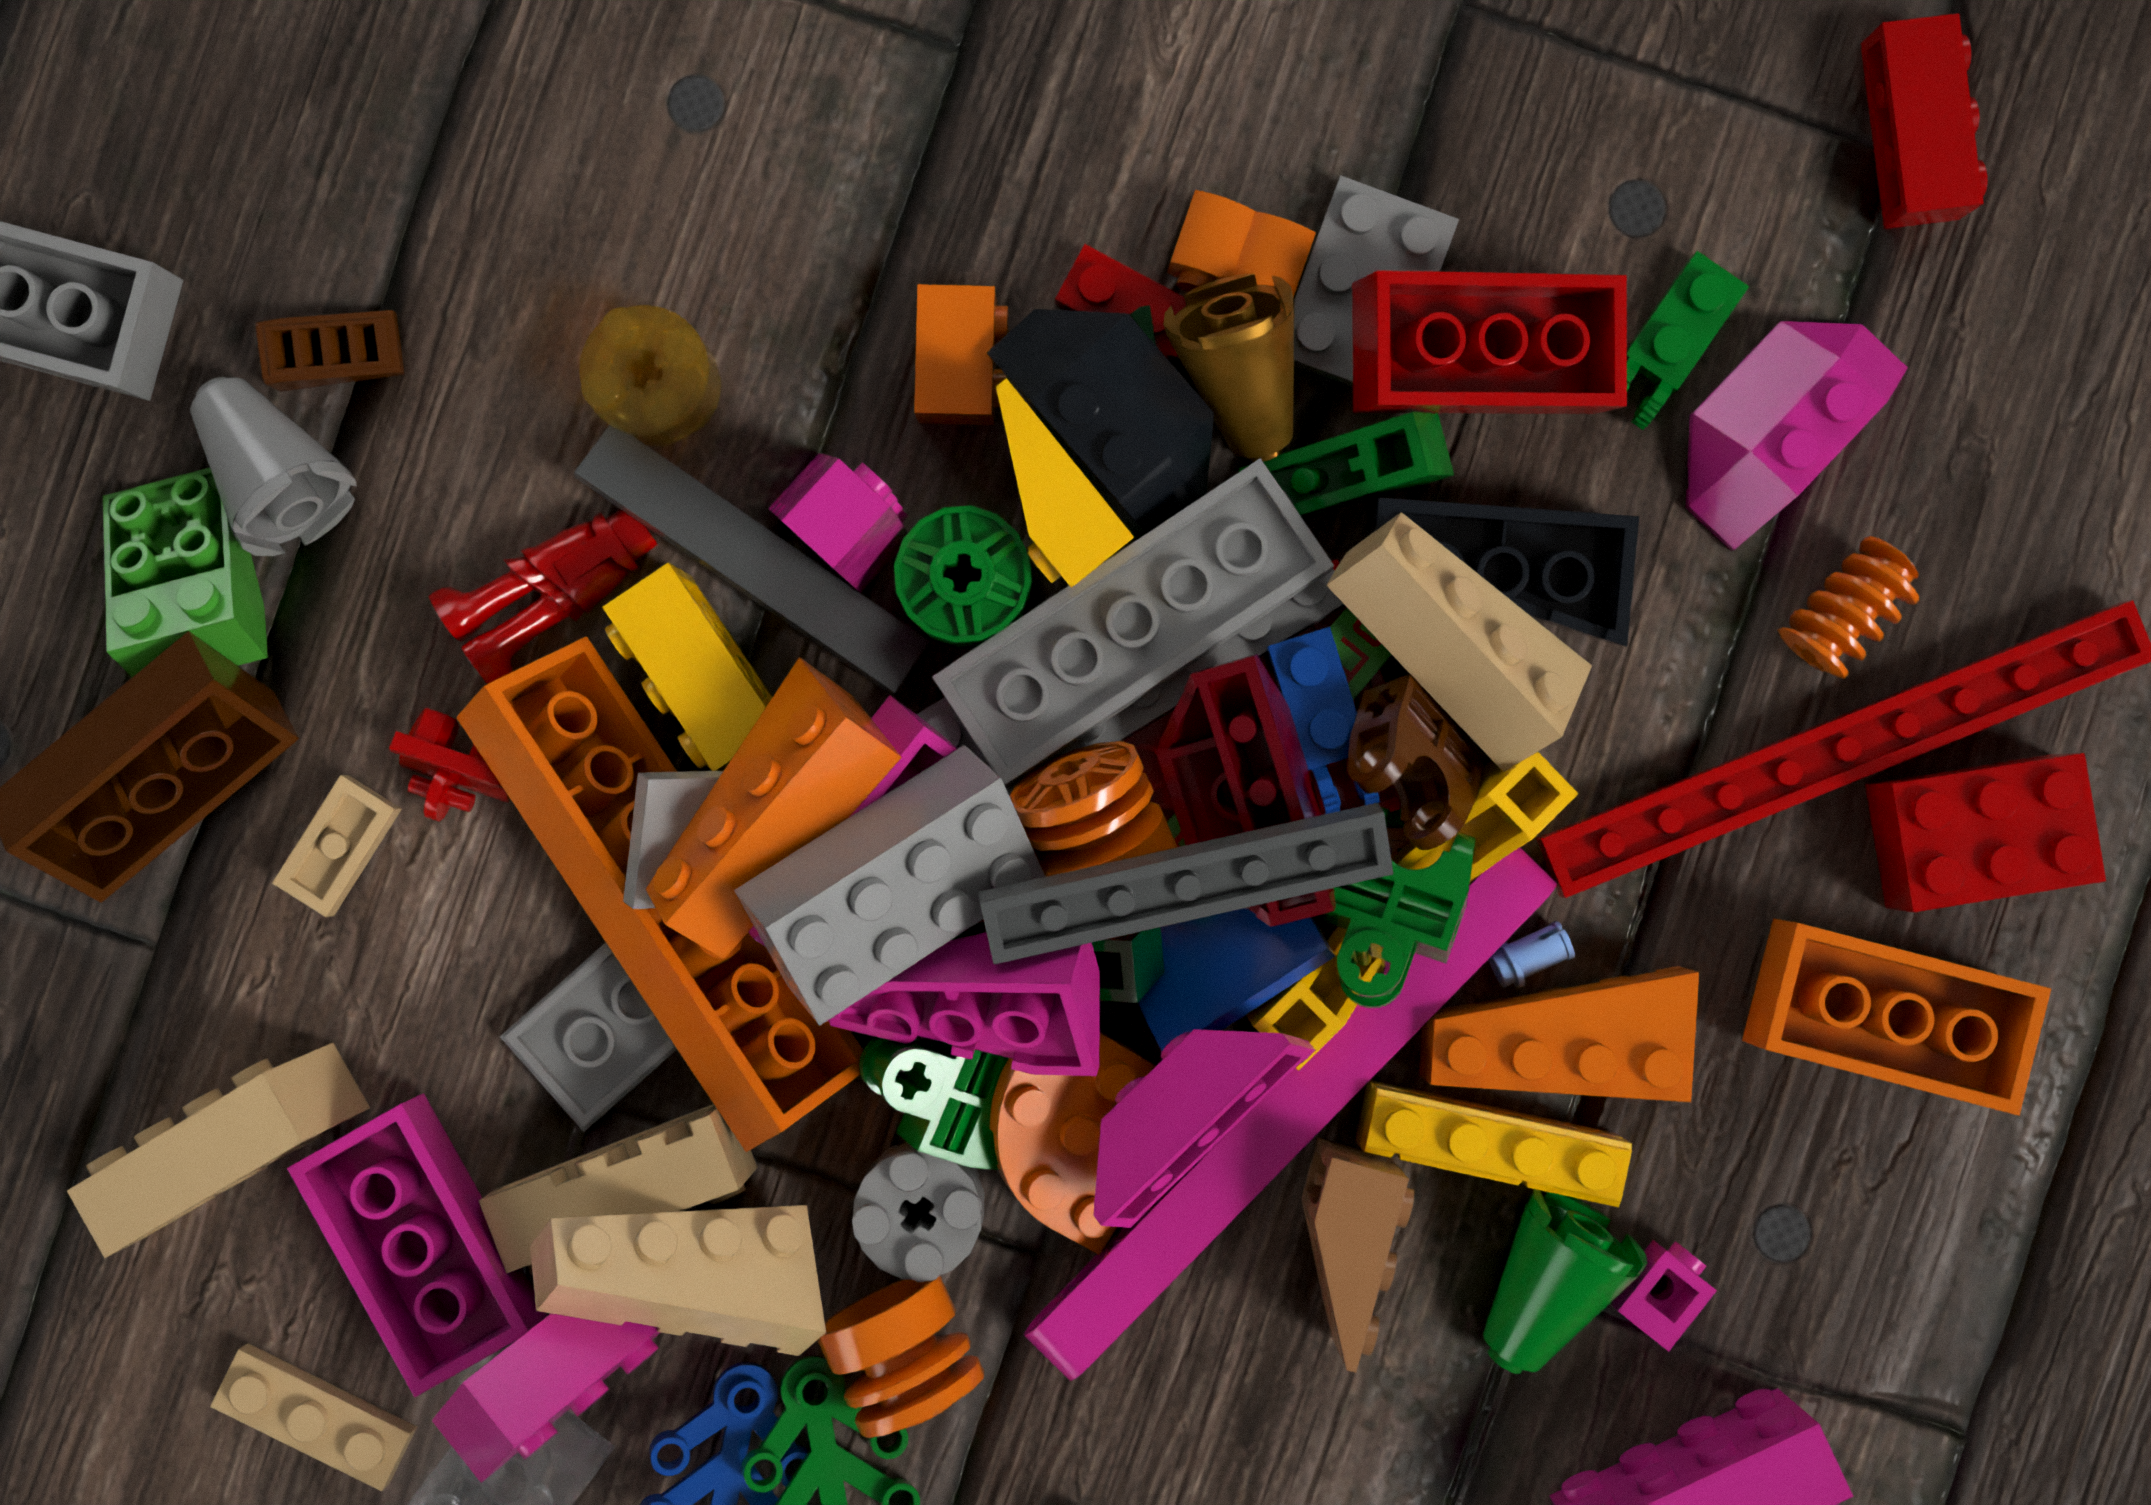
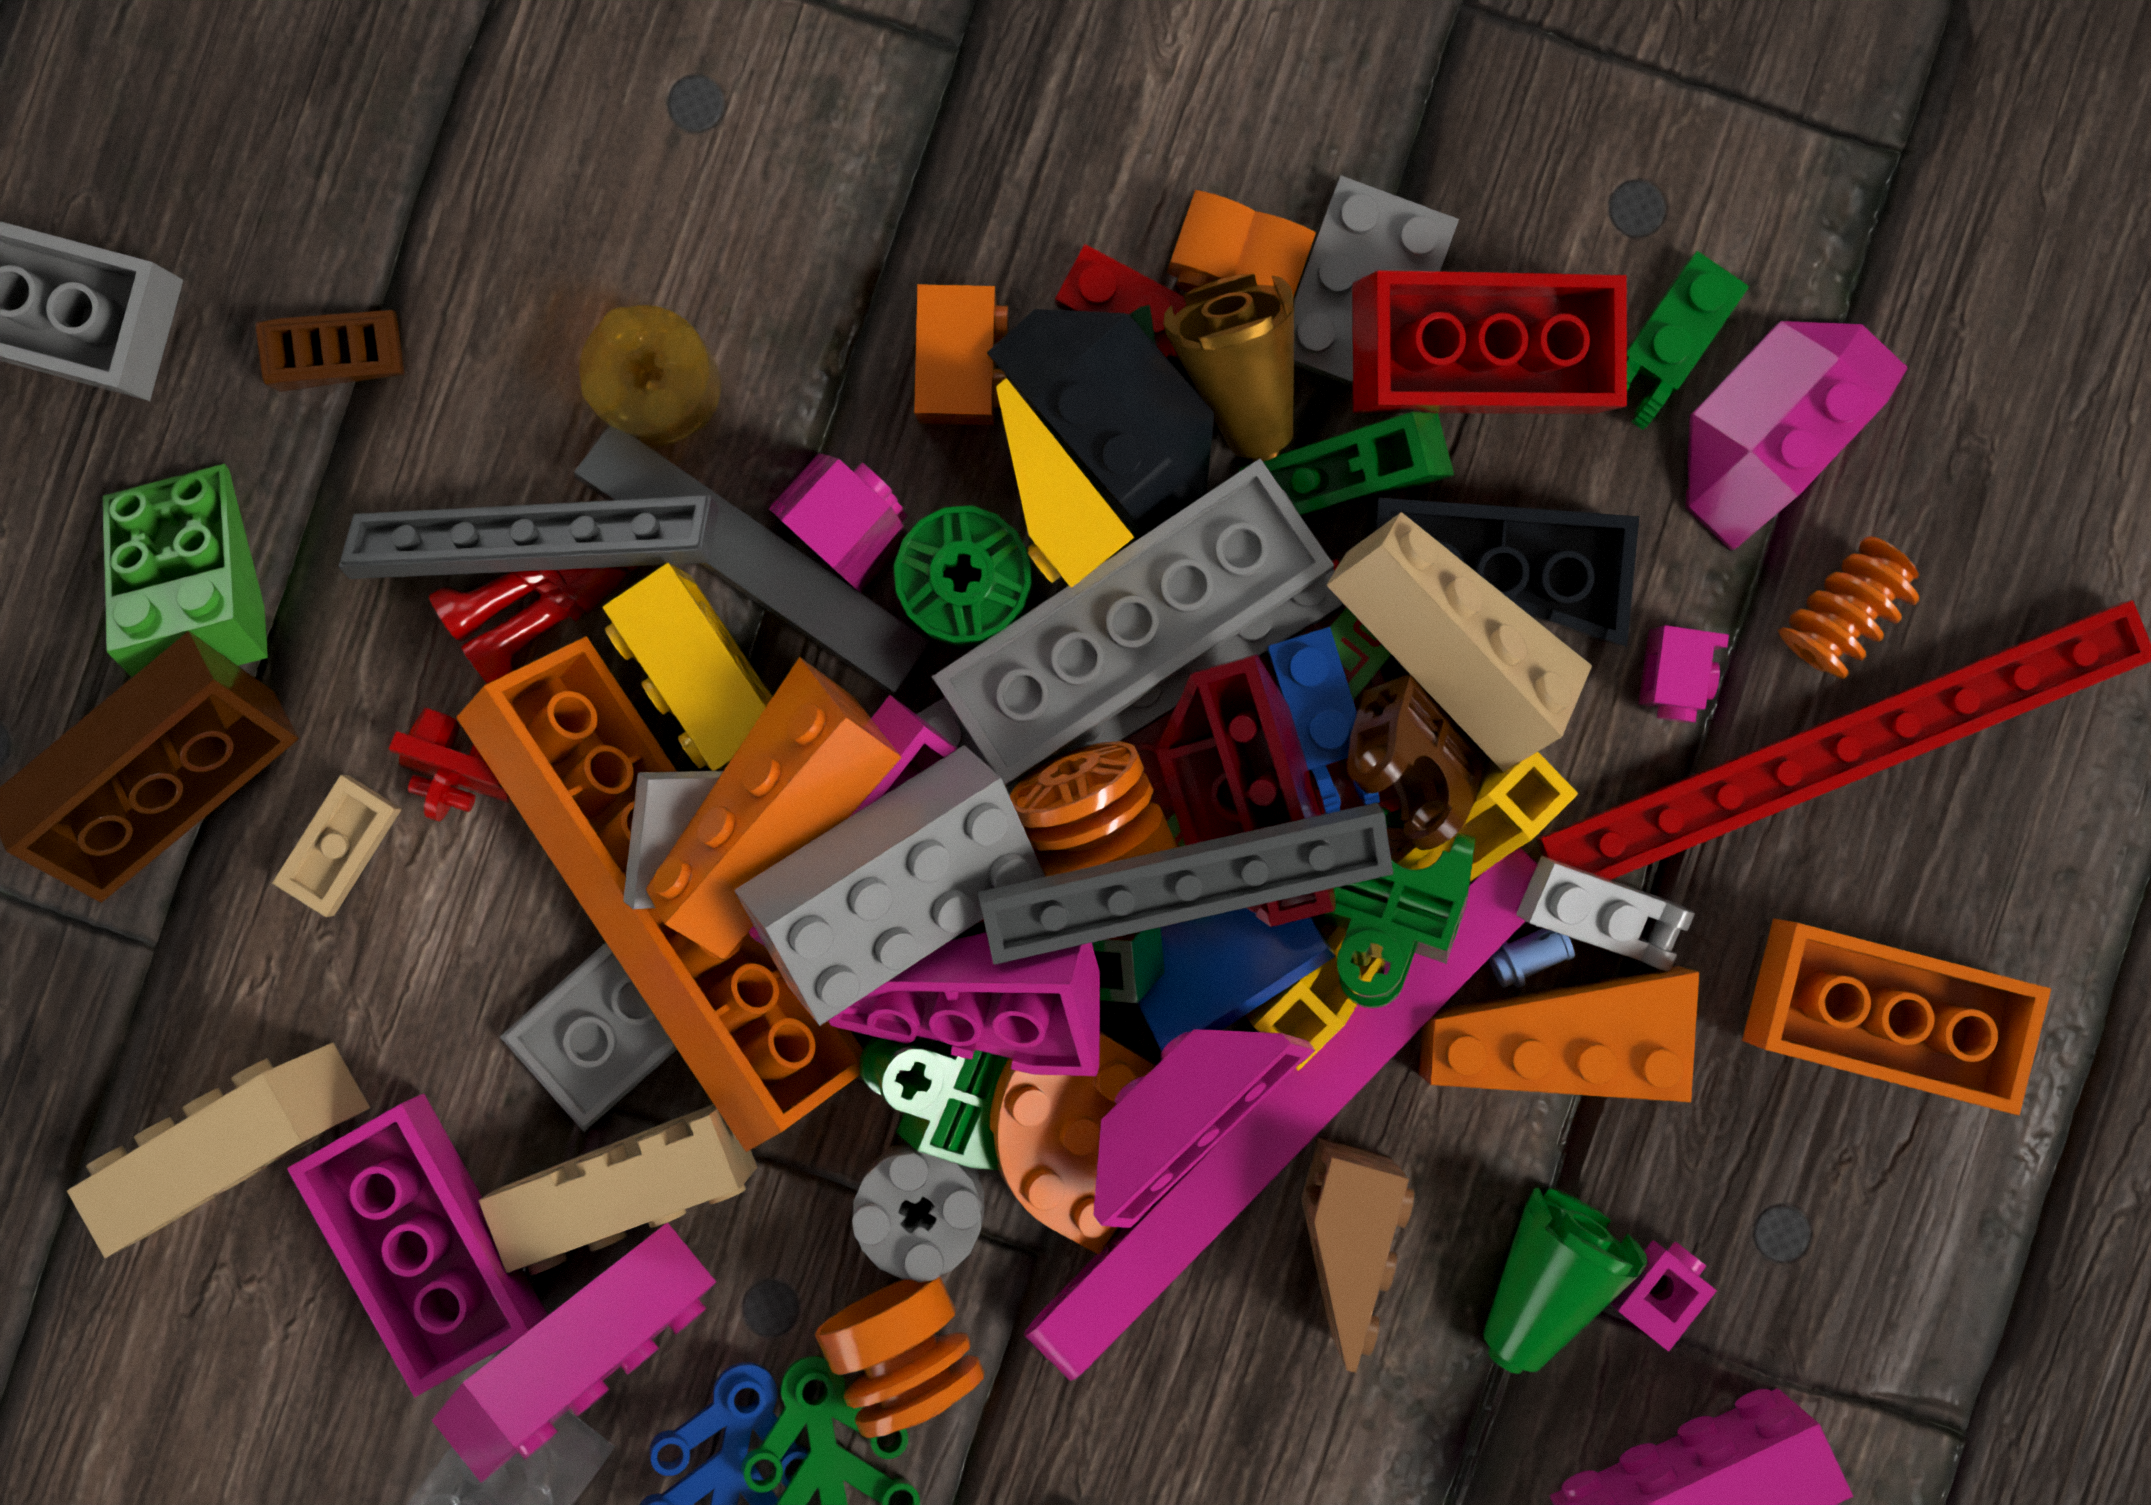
light grey cone [190,377,357,556] -> none
tan plate [210,1343,417,1491] -> none
tan wedge [530,1205,826,1356] -> none
yellow brick [1356,1080,1632,1207] -> none
red brick [1860,13,1988,229] -> none
red brick [1865,753,2106,913] -> none
none -> dark grey tile [339,495,719,579]
none -> light grey plate [1516,856,1695,971]
none -> dark pink brick [1638,625,1729,723]

